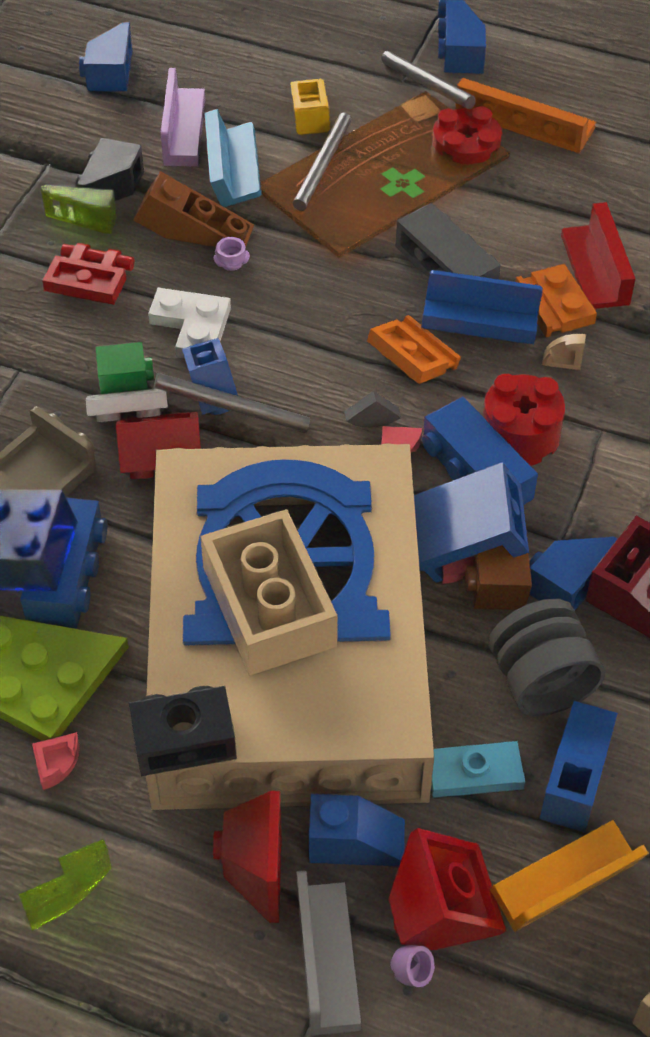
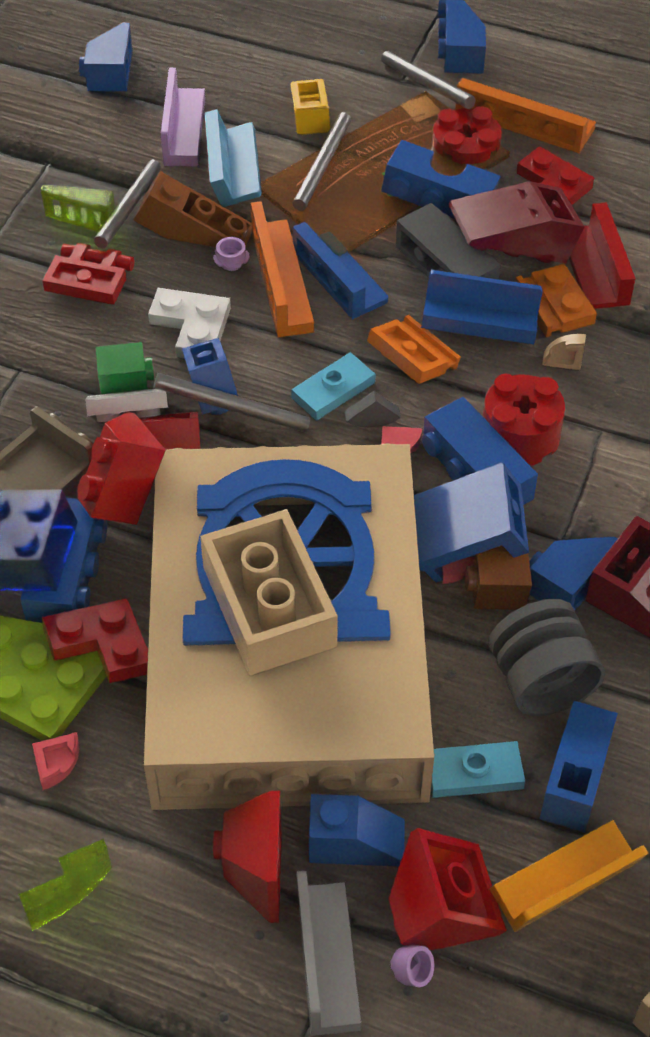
slope [75,138,144,212] -> none
black brick [129,686,237,777] -> none
none -> red plate [42,598,148,683]
none -> red slope [77,412,166,525]
none -> flat silver bar [94,160,161,249]
none -> orange fence [251,201,314,338]
none -> medium azure plate [291,352,376,421]
none -> blue panel [293,222,388,320]
none -> blue arch [381,140,501,219]
none -> dark red slope [449,181,585,264]
none -> red plate [516,146,594,205]

